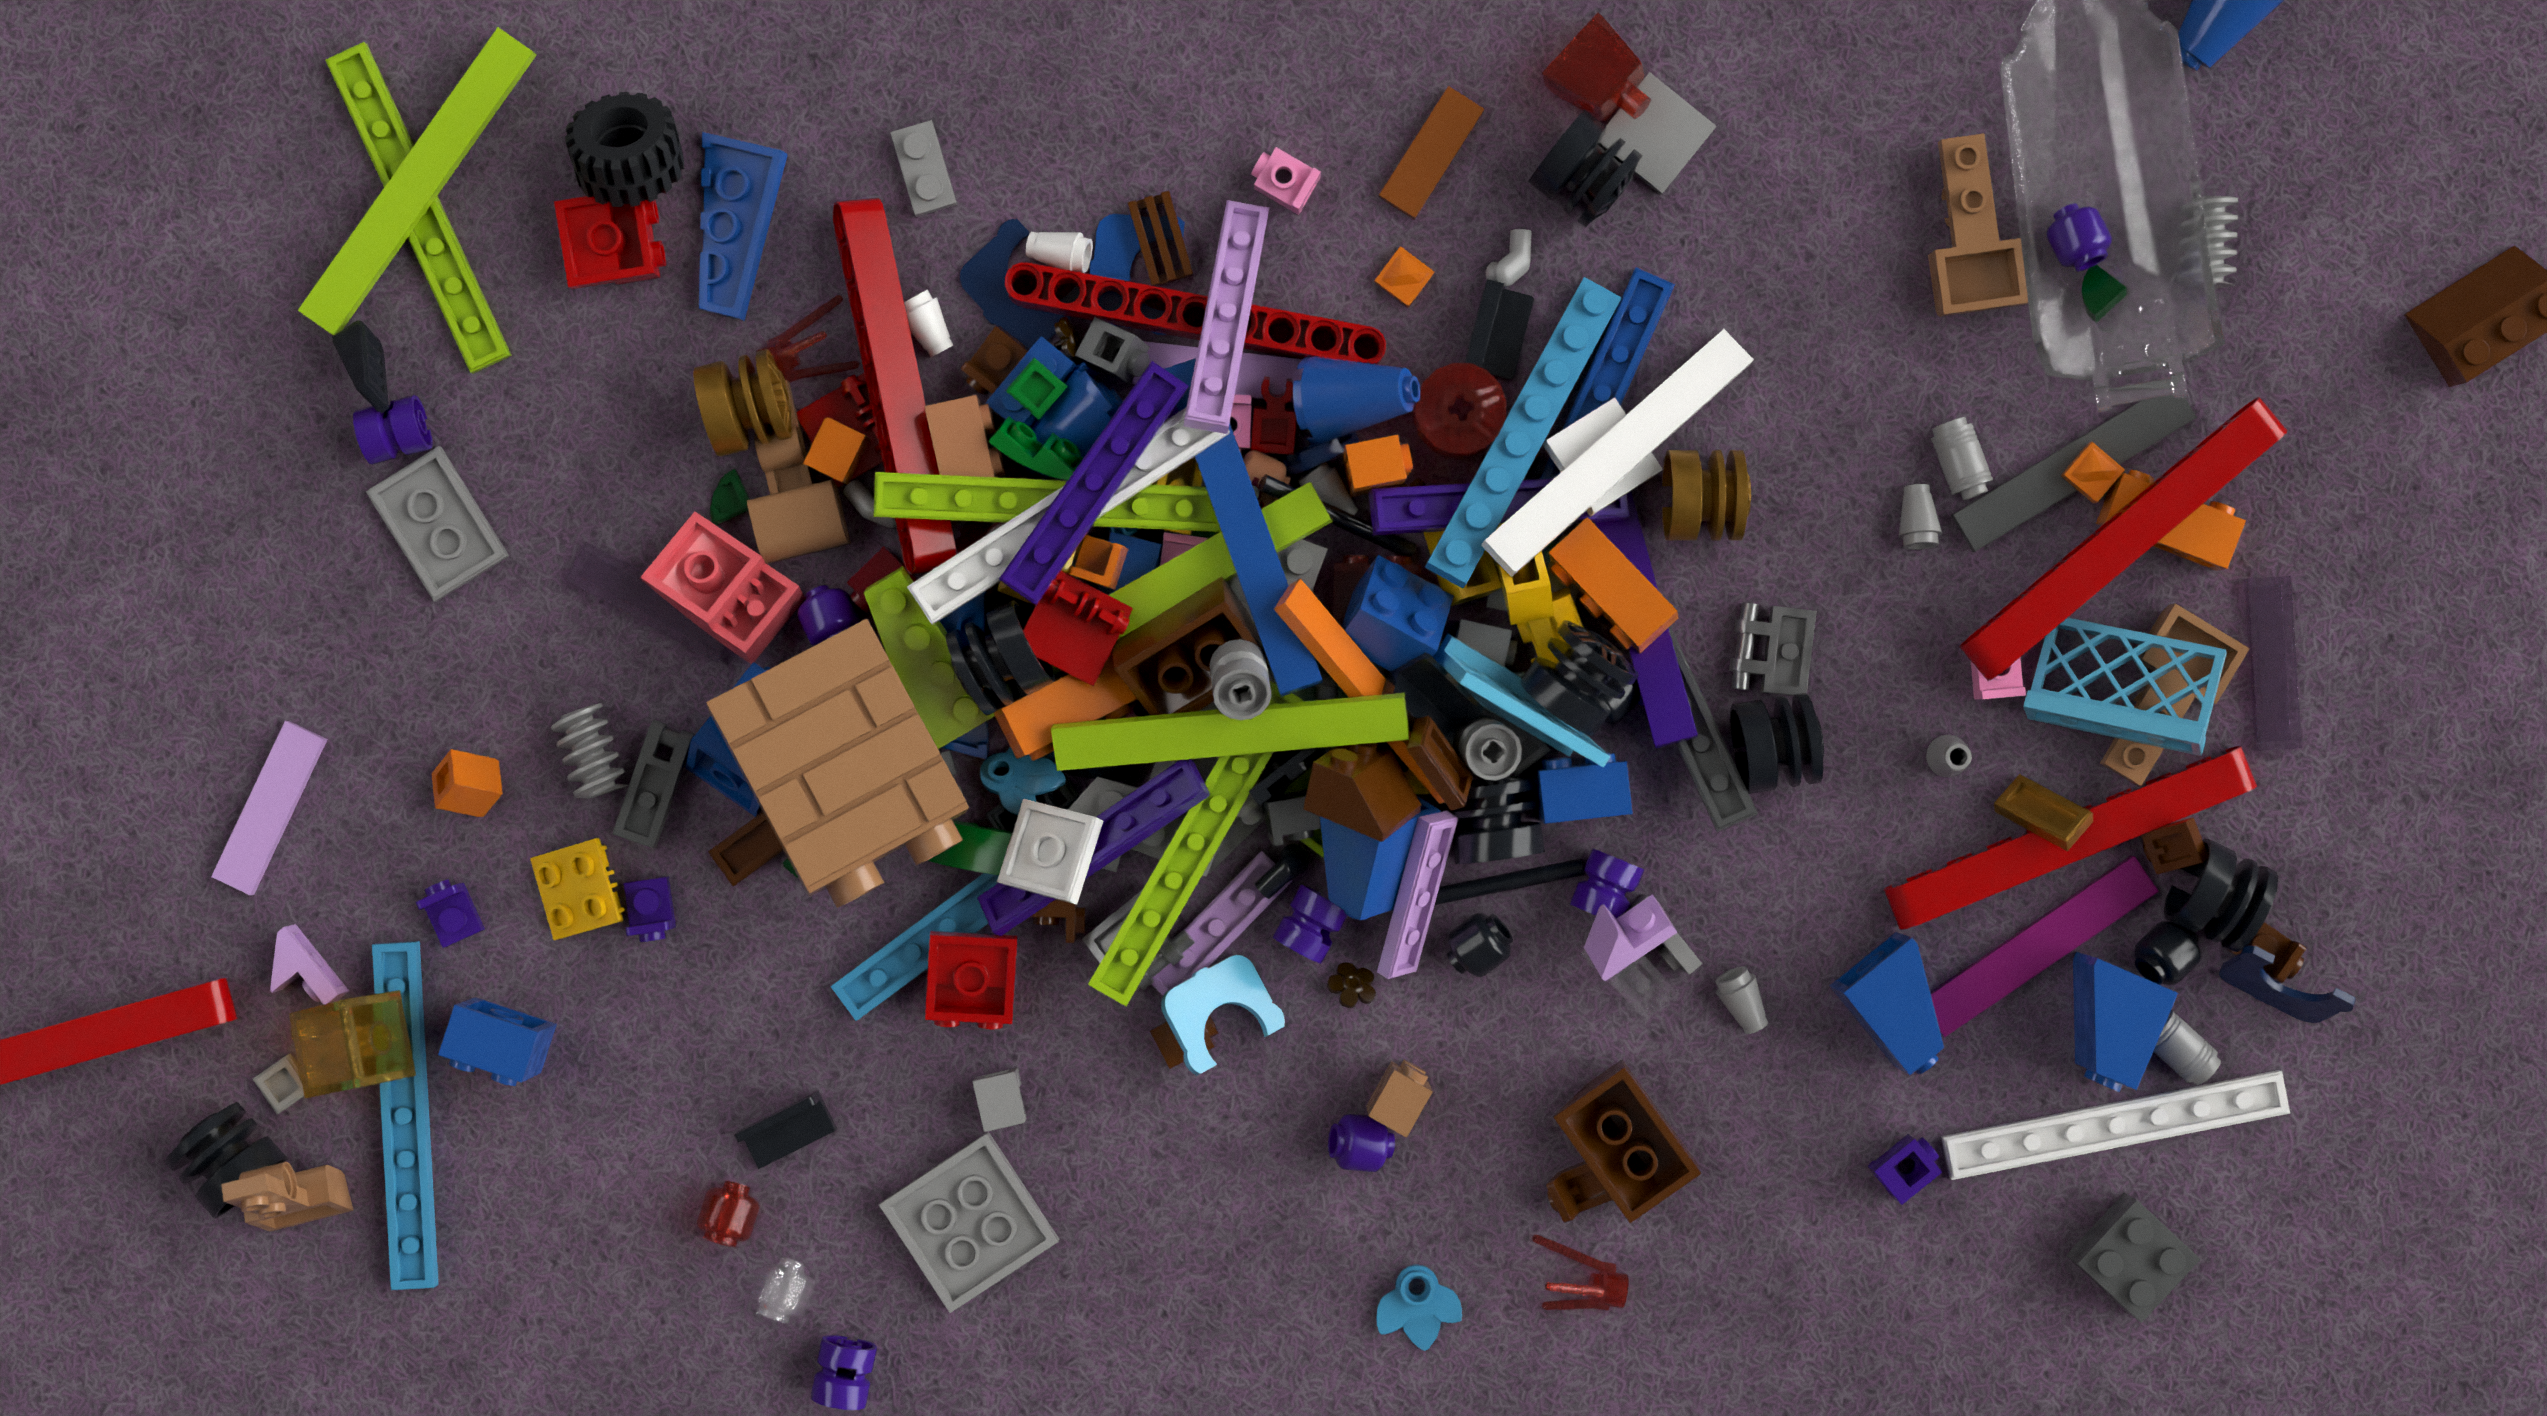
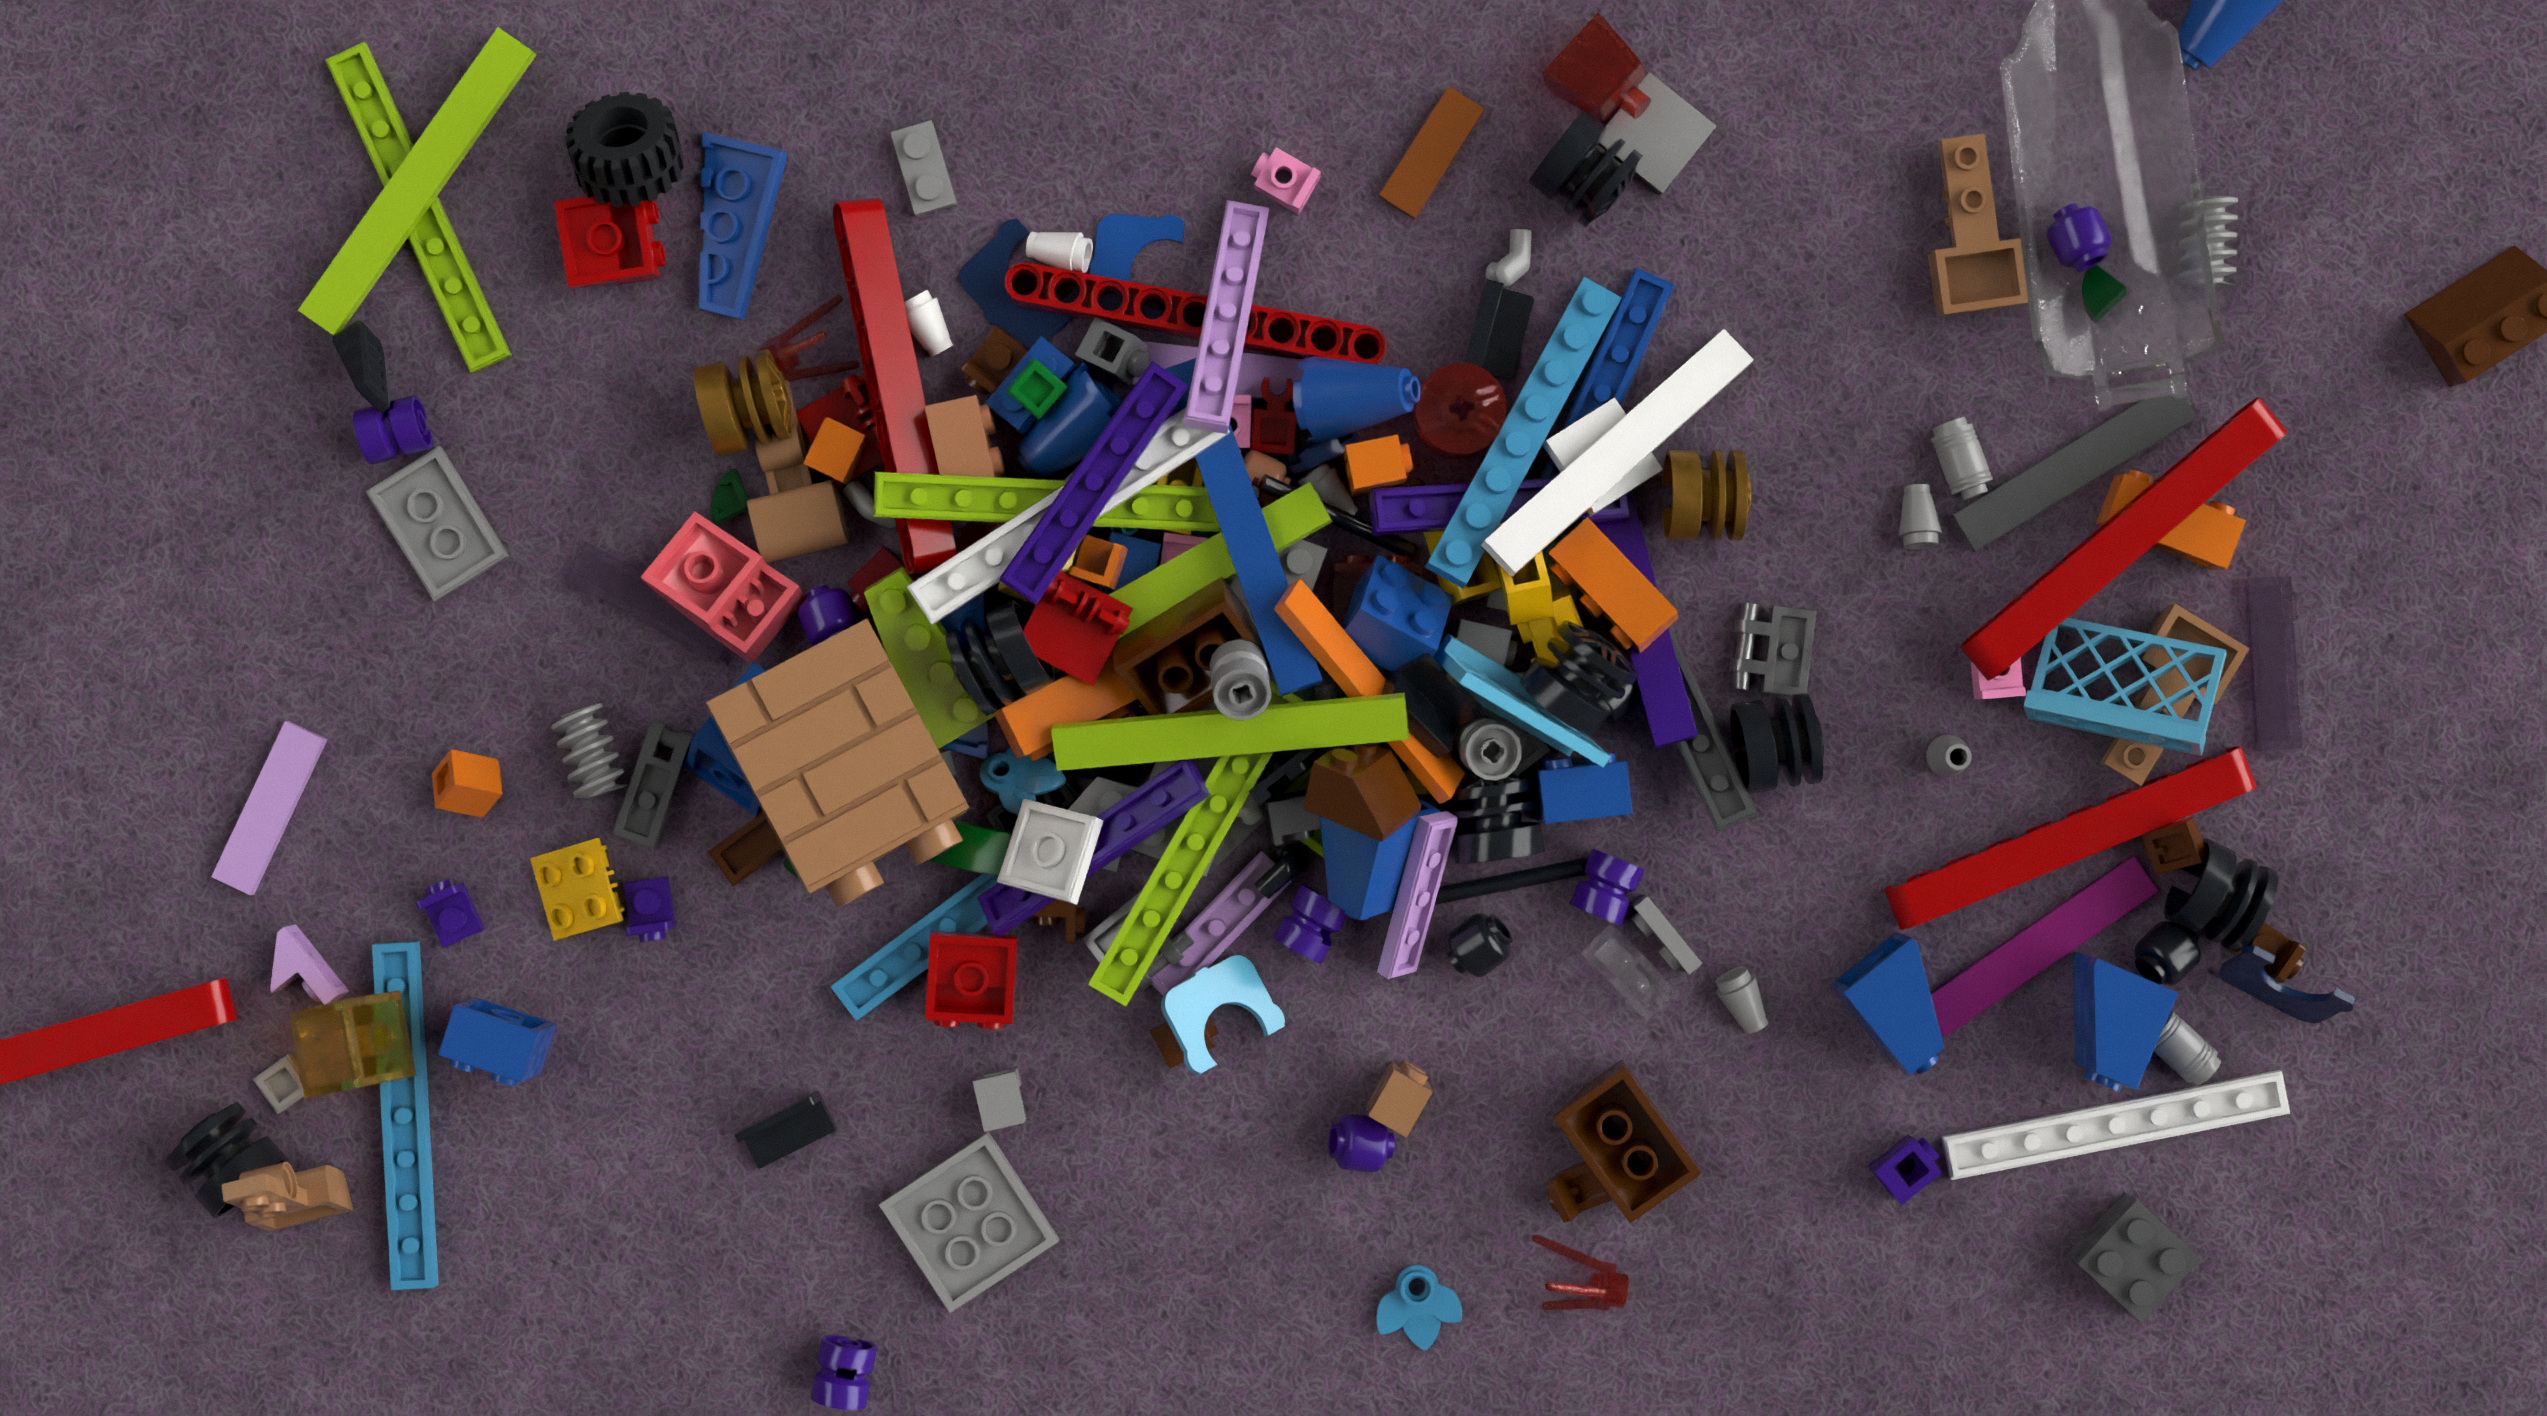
clear red head [697,1181,760,1248] -> none
clear head [750,1256,814,1325] -> none
green slope [988,416,1083,480] -> none
dark brown plant [1054,317,1083,365] -> none
reddish brown tile [1127,190,1193,286] -> none
dark brown plant [1327,962,1376,1008] -> none
orange tile [1374,246,1435,308] -> none
reddish brown tile [1407,715,1473,811] -> none
lavender slope [1584,895,1677,981] -> none
pearl gold tile [1994,774,2093,851] -> none
orange tile [2061,442,2125,504] -> none

